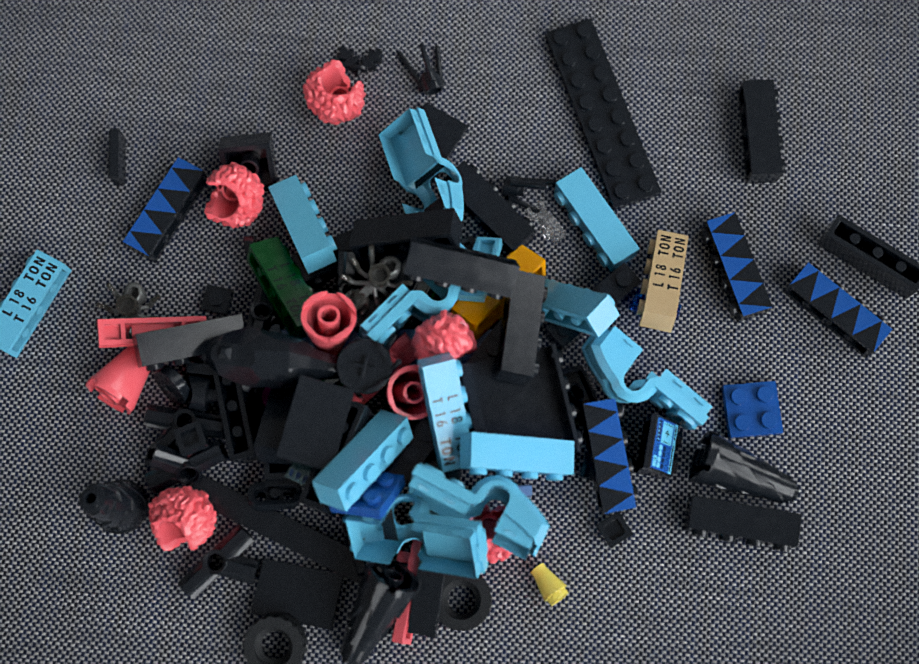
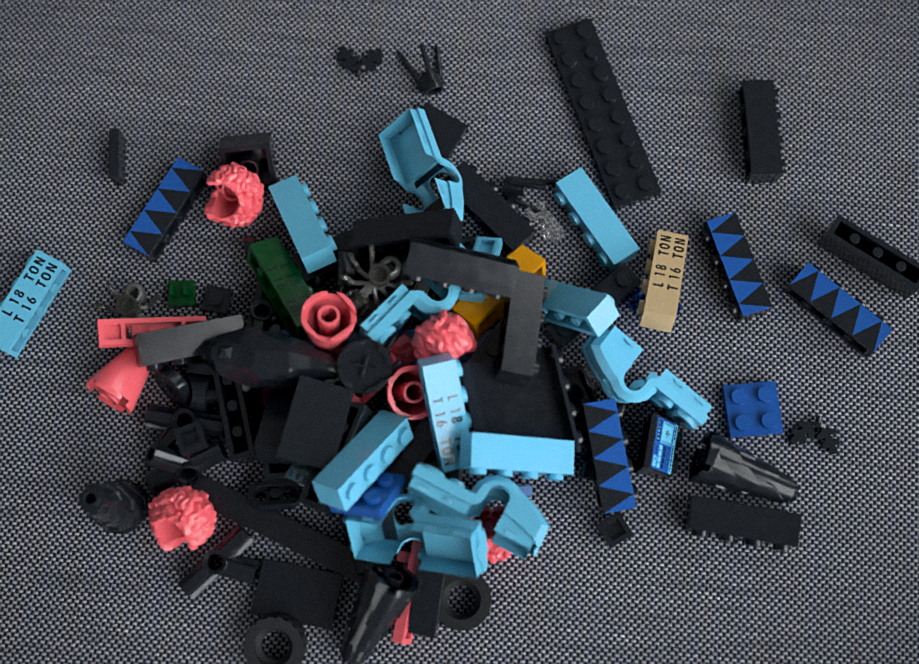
coral hair [303,59,366,125] -> none
light yellow cone [530,563,569,606] -> none
none -> dark green tile [168,280,197,308]
none -> black animal [789,416,840,454]

